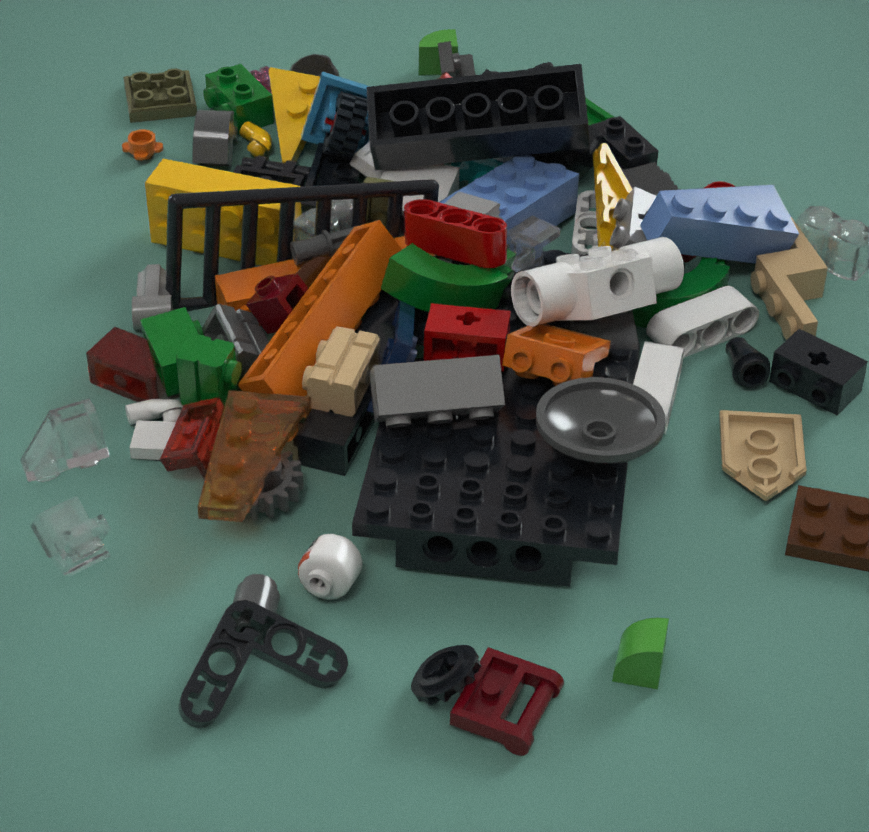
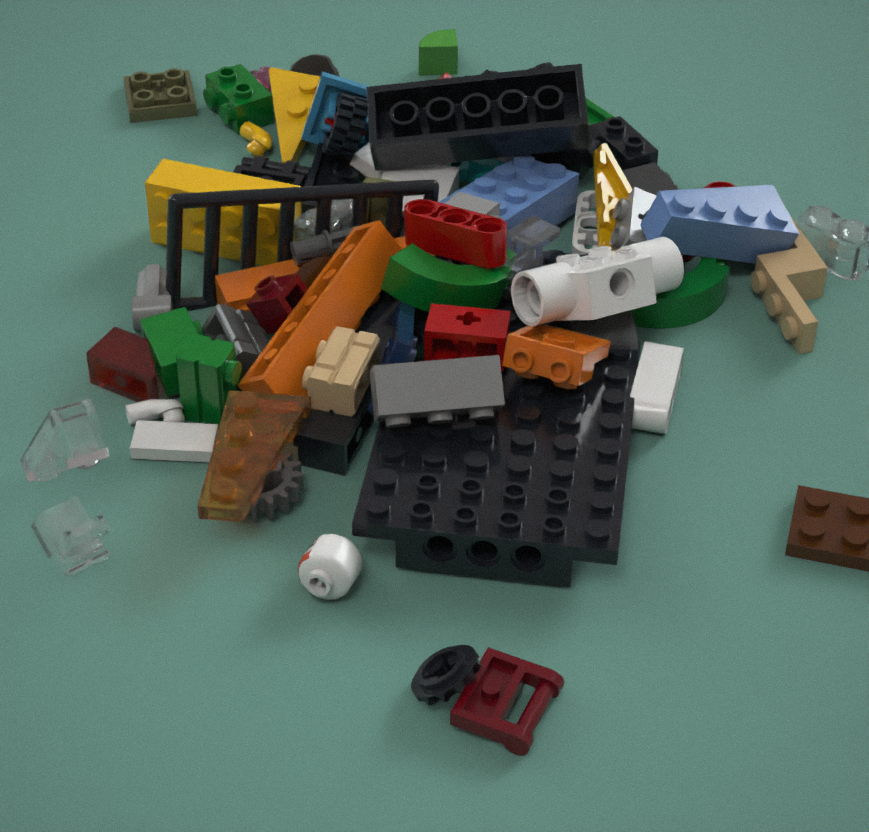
orange plate [122,129,163,161] -> none
clear red panel [160,397,240,489] -> none
black beam [178,600,348,728] -> none
dark grey brick [192,109,238,167] -> none
dark grey brick [231,574,280,641] -> none
dark grey bracket [438,41,475,78] -> none
dark grey dish [536,377,666,464] -> none
bright green brick [612,618,669,690] -> none
white beam [646,286,759,358] -> none
tan tile [719,410,806,501] -> none
black cone [725,337,770,388] -> none
black brick [769,329,868,415] -> none

